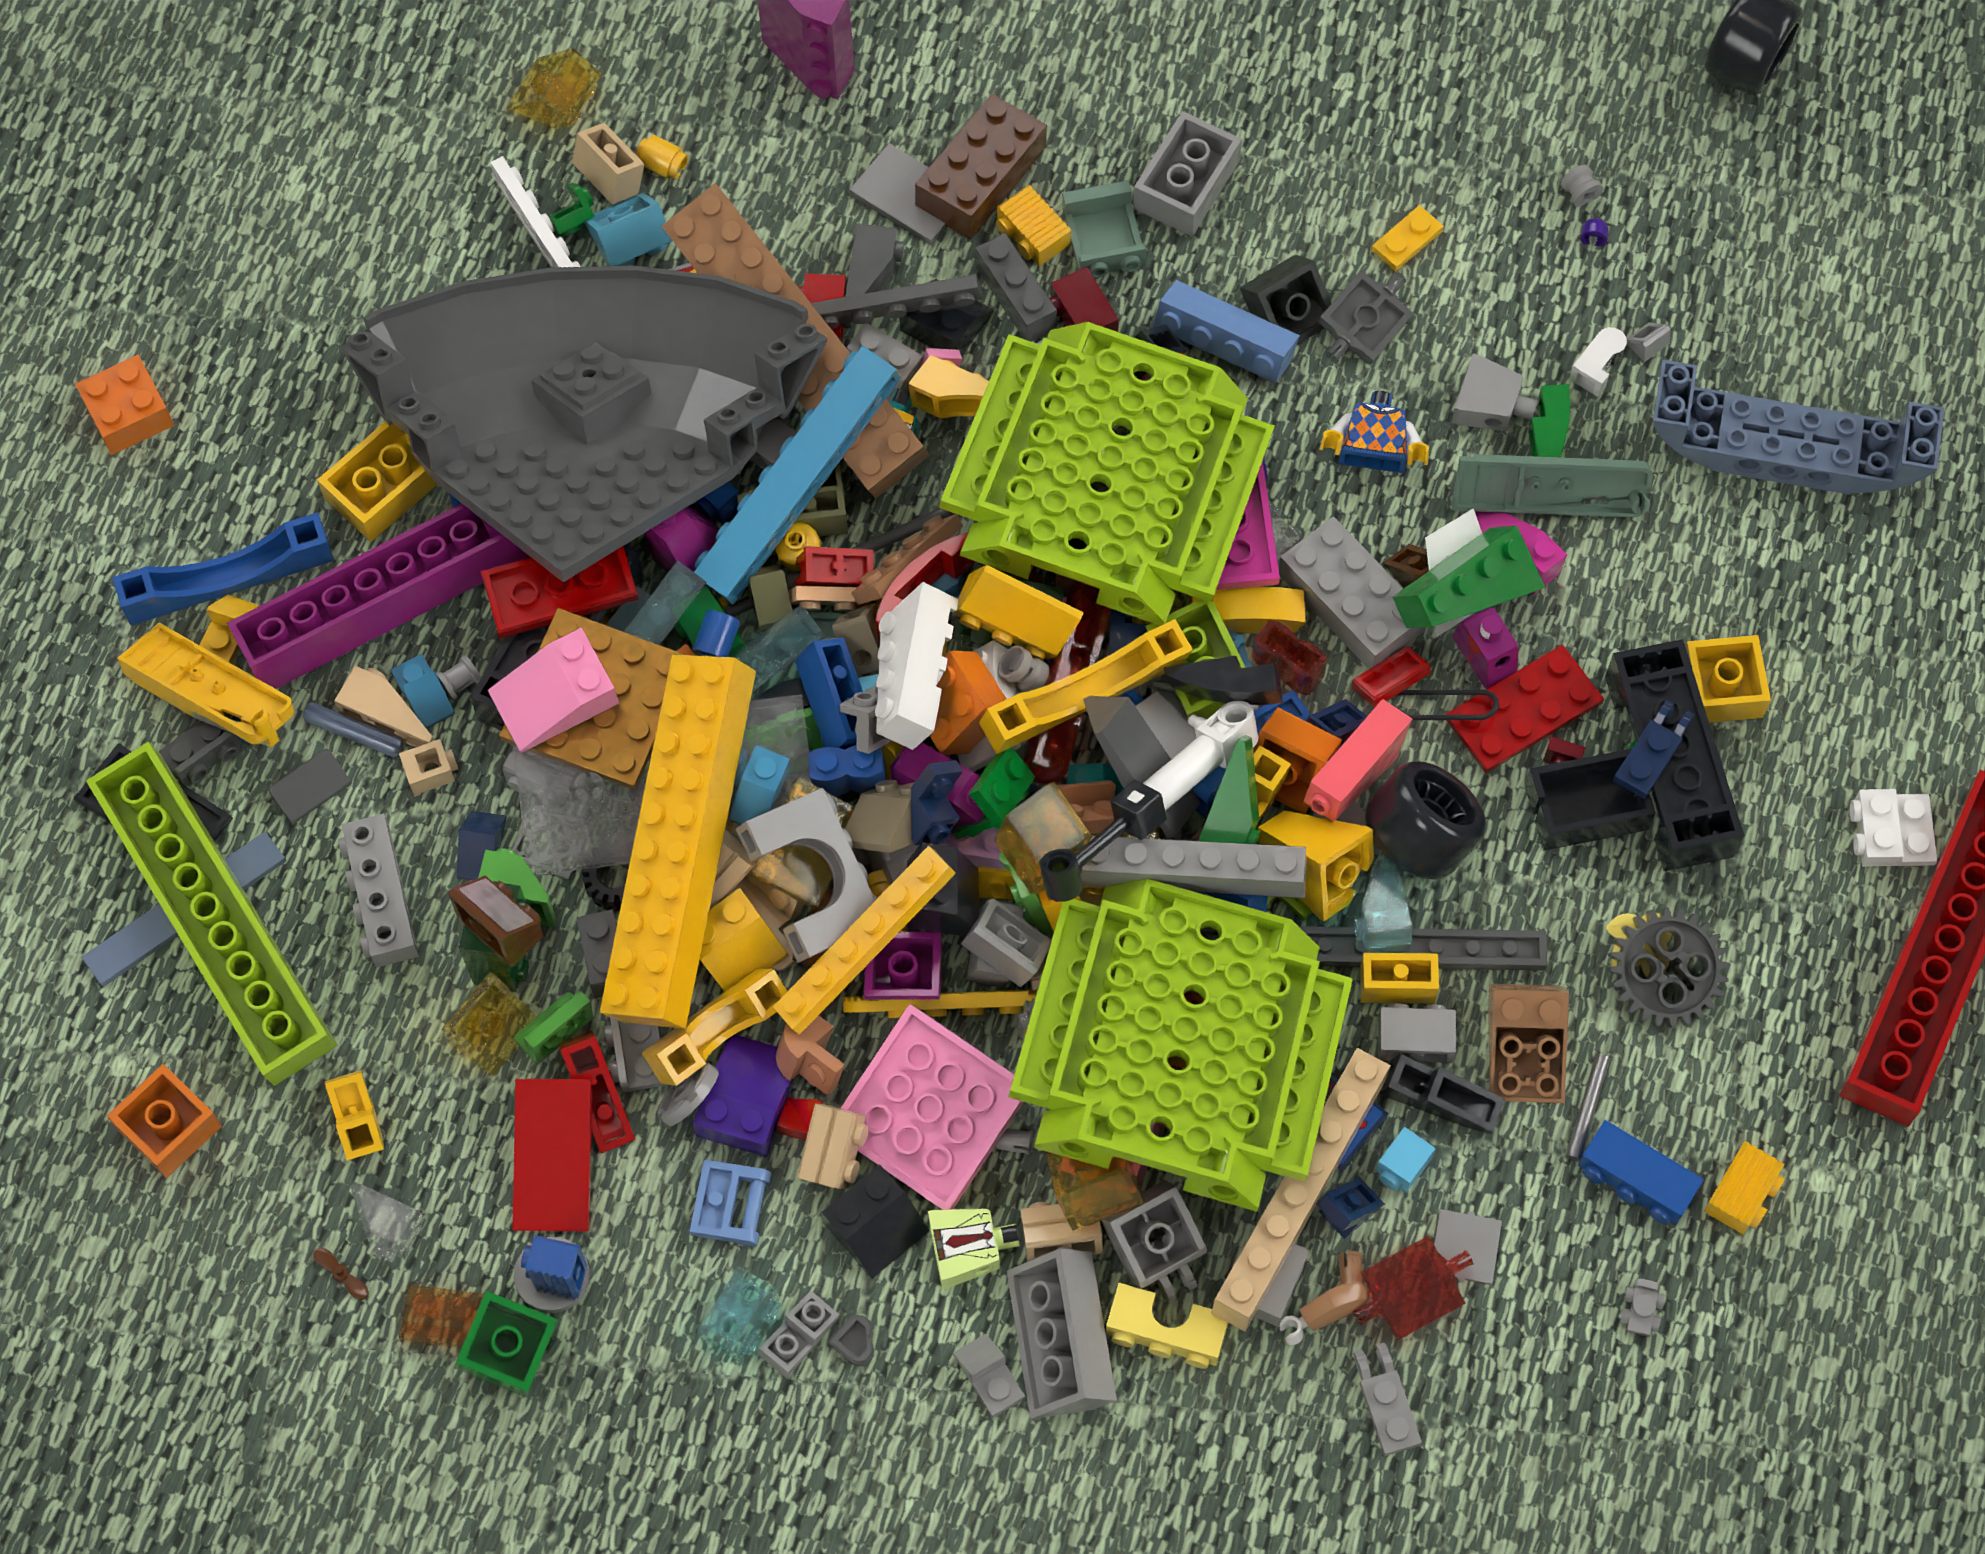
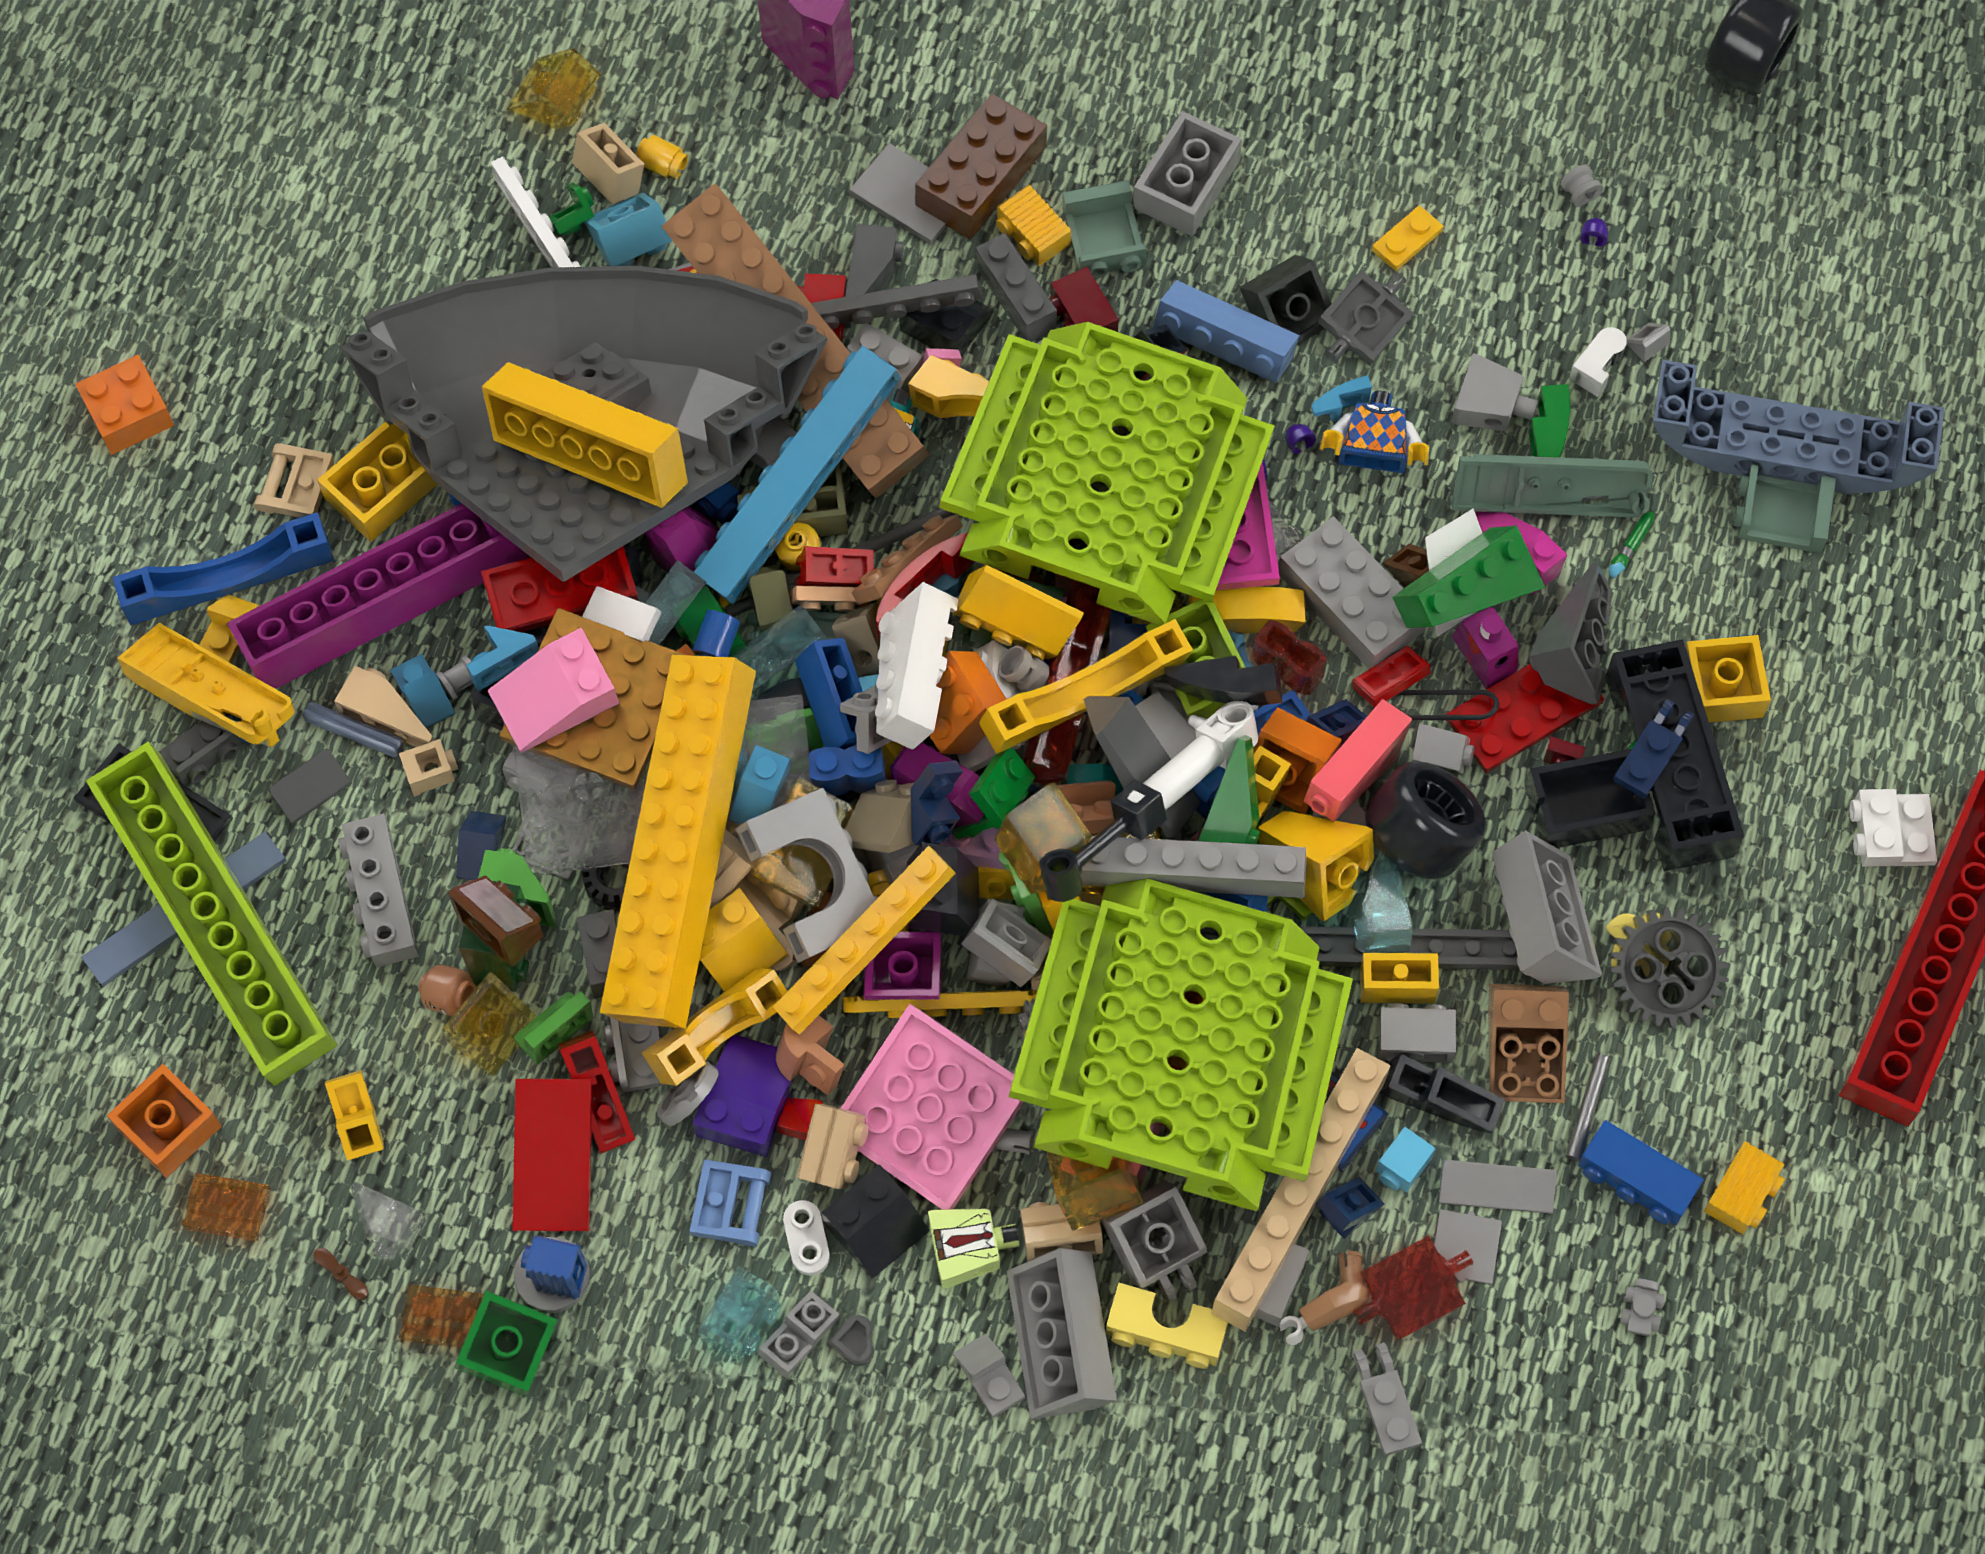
none -> clear orange plate [181,1173,271,1241]
none -> tan plate [254,443,335,518]
none -> nougat head [418,964,476,1016]
none -> dark azure slope [466,626,539,691]
none -> yellow brick [482,362,688,508]
none -> white tile [582,586,662,642]
none -> white plate [783,1200,830,1276]
none -> dark purple hinge [1285,424,1316,454]
none -> dark azure slope [1311,375,1372,422]
none -> light grey slope [1412,724,1474,774]
none -> light grey slope [1439,1160,1557,1214]
none -> light grey slope [1492,830,1602,984]
none -> dark grey wedge [1530,563,1612,705]
none -> green piece [1609,511,1654,578]
none -> sand green panel [1733,464,1836,553]

